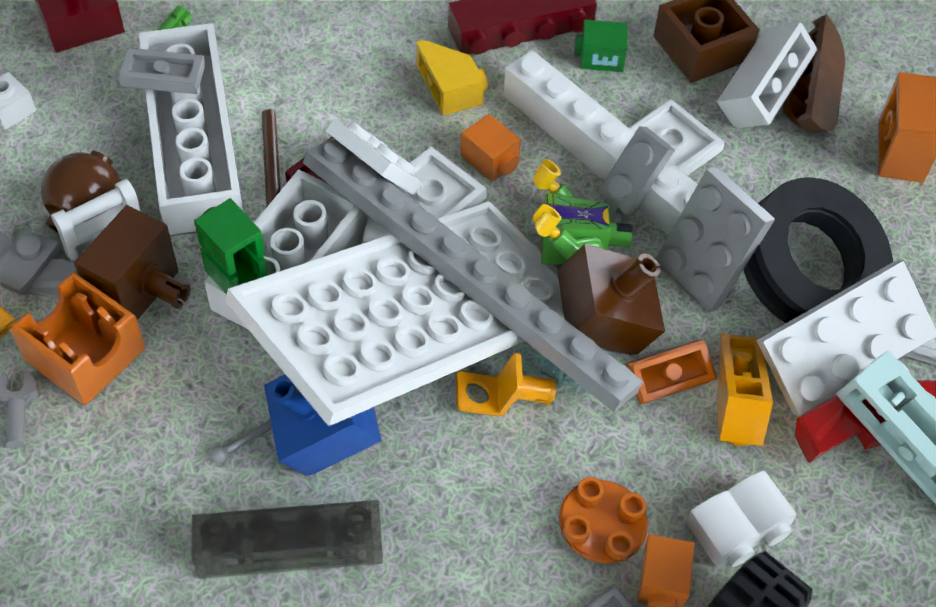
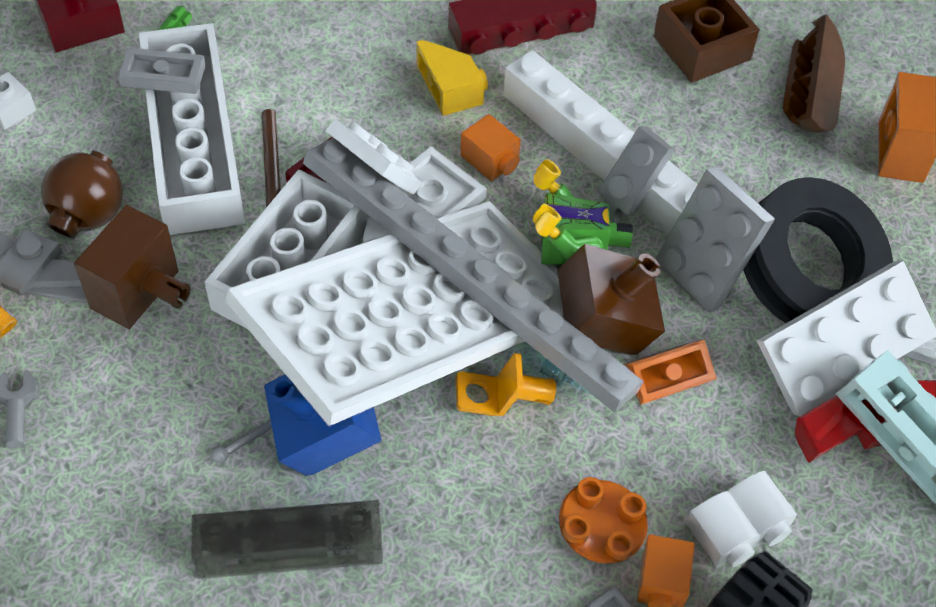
orange piece [10,272,146,406] -> none
white plate [51,179,141,262] -> none
green piece [194,198,268,295] -> none
green brick [574,19,628,72] -> none
white plate [629,99,725,176] -> none
white brick [717,22,817,128] -> none
light orange slope [717,333,773,446] -> none

